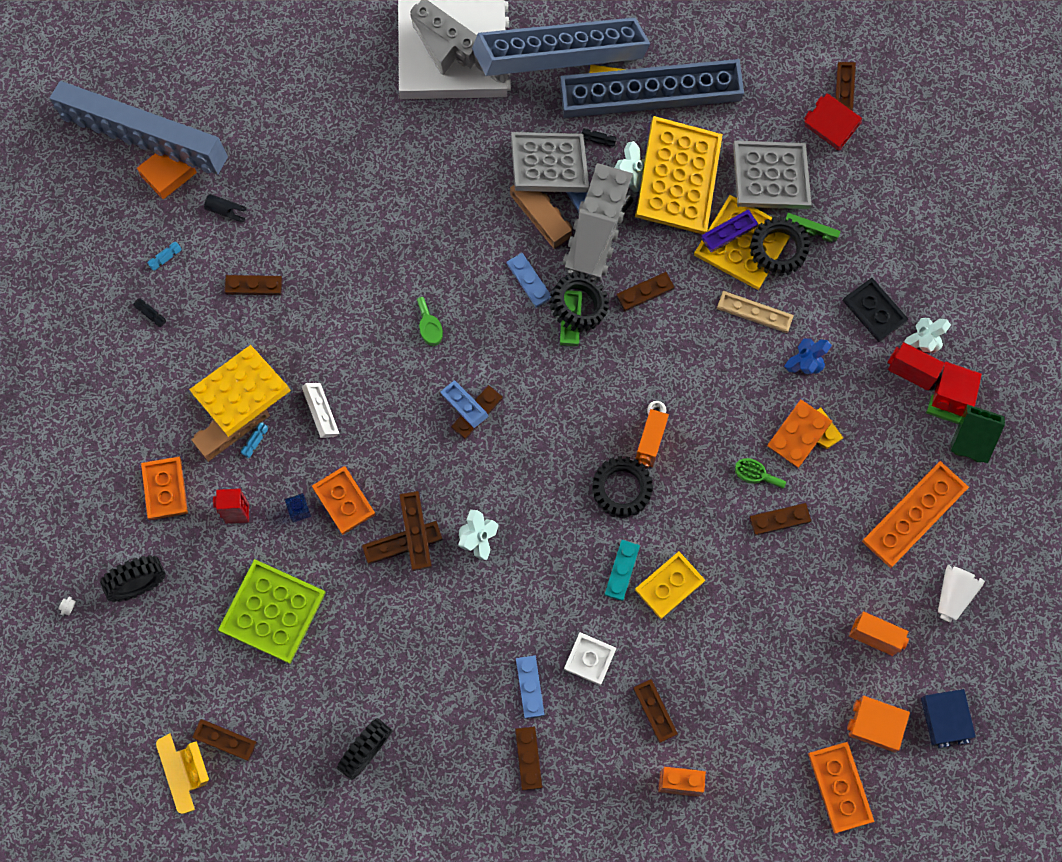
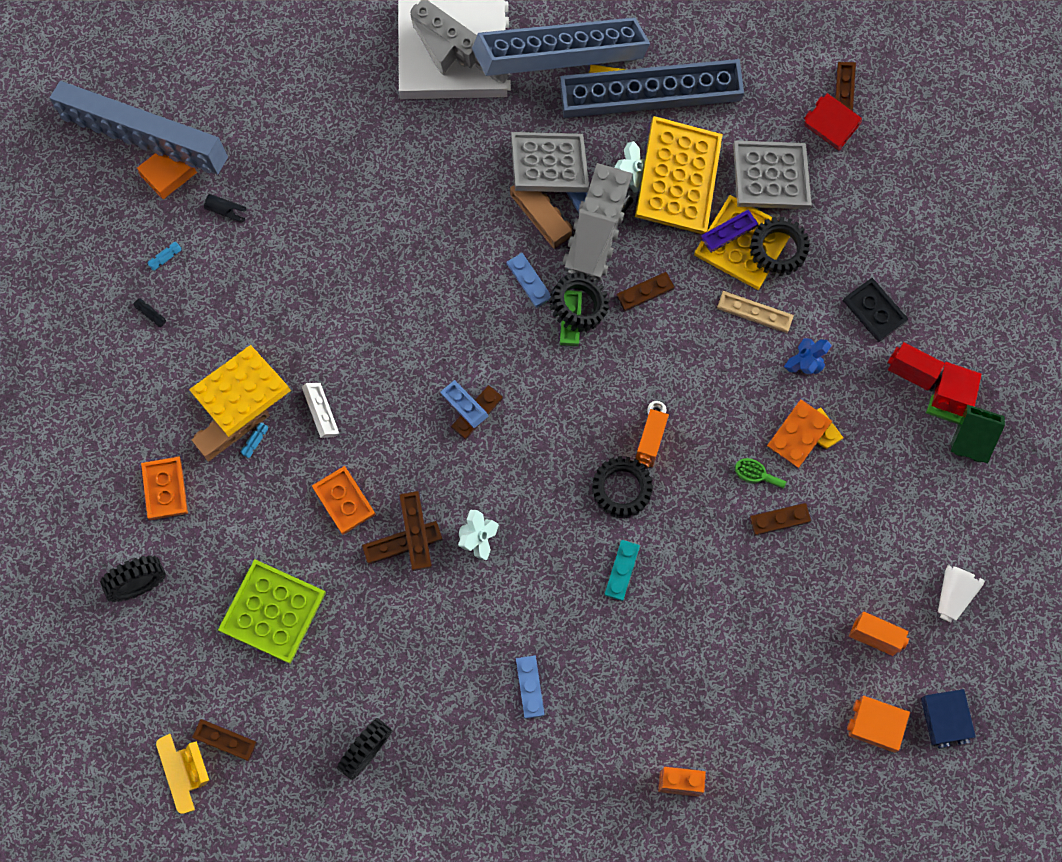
white plate [59,596,76,616] -> none
red brick [213,489,249,524] -> none
reddish brown plate [225,275,283,295] -> none
clear blue brick [284,493,311,523] -> none
bright green piece [417,297,443,346] -> none
reddish brown plate [515,726,542,791] -> none
white plate [564,632,616,686] -> none
black axle [582,128,617,147] -> none
reddish brown plate [633,679,678,743] -> none
yellow plate [635,551,705,619] -> none
bright green plate [785,213,841,242] -> none
orange plate [808,742,875,834] -> none
orange plate [862,461,969,568] -> none
light aqua plant [902,318,951,353] -> none

